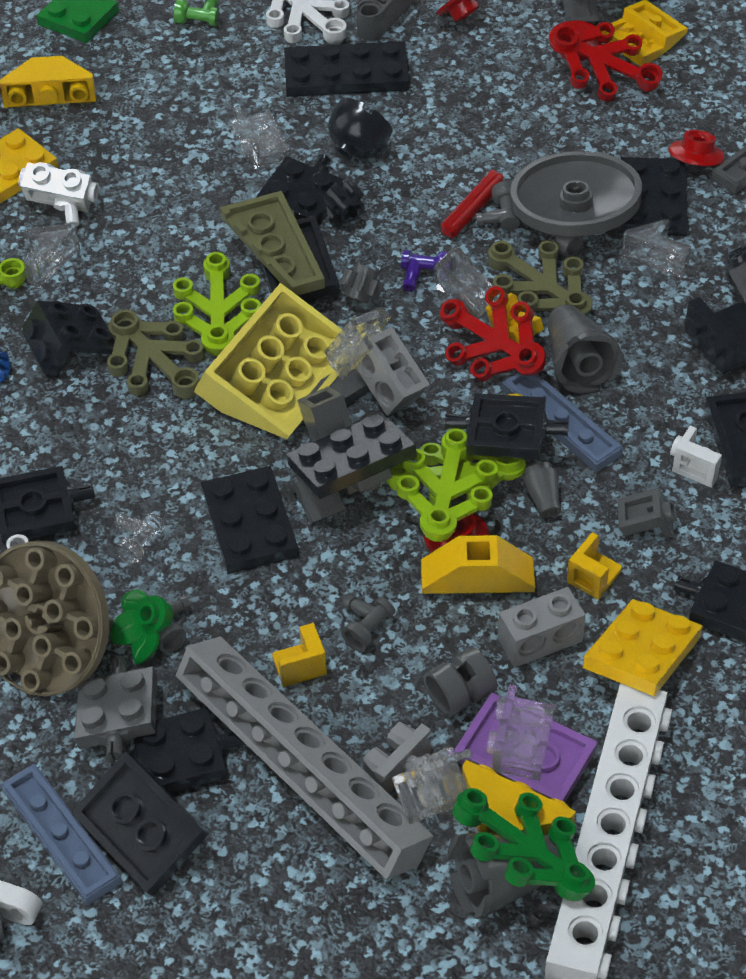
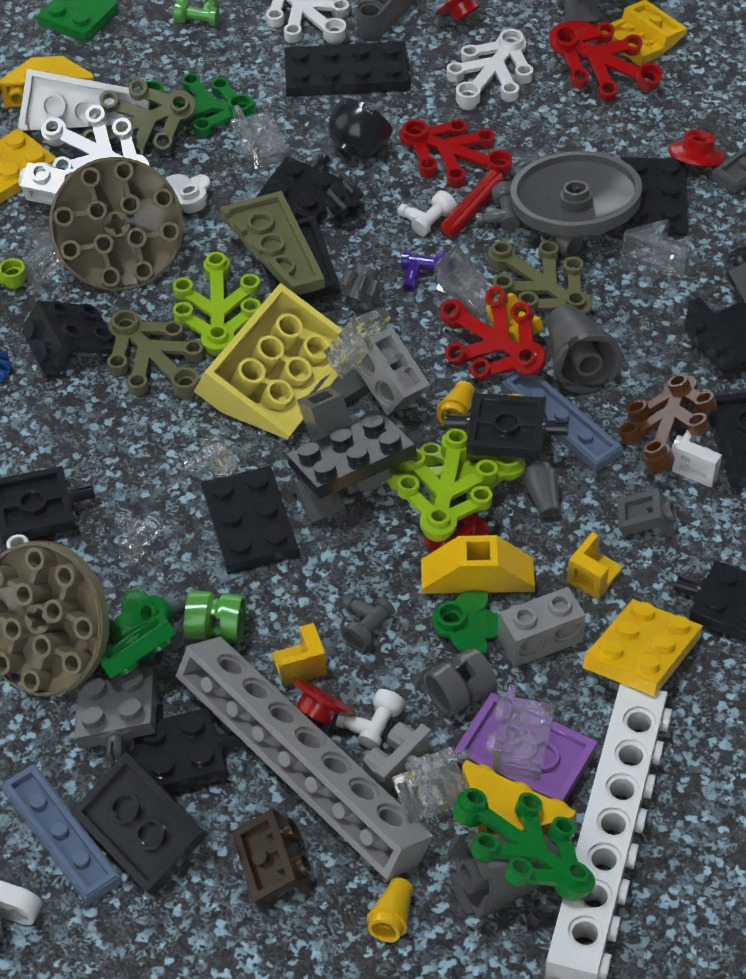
none -> white wing [18,69,150,131]
none -> white plant [41,105,150,170]
none -> dark tan bracket [49,157,183,291]
none -> olive plant [81,79,196,156]
none -> green wing [99,612,176,678]
none -> green plant [139,73,257,138]
none -> white plate [165,174,211,213]
none -> clear piece [182,434,237,478]
none -> bright green wheel [184,590,246,644]
none -> dark brown bracket [231,809,314,907]
none -> red piece [293,677,355,725]
none -> white piece [336,689,405,749]
none -> yellow cone [367,877,414,943]
none -> white piece [398,190,457,236]
none -> red plant [399,119,512,188]
none -> green plate [432,591,499,655]
none -> yellow cone [436,381,475,429]
none -> white plant [446,29,533,110]
none -> reddish brown plant [618,374,718,472]

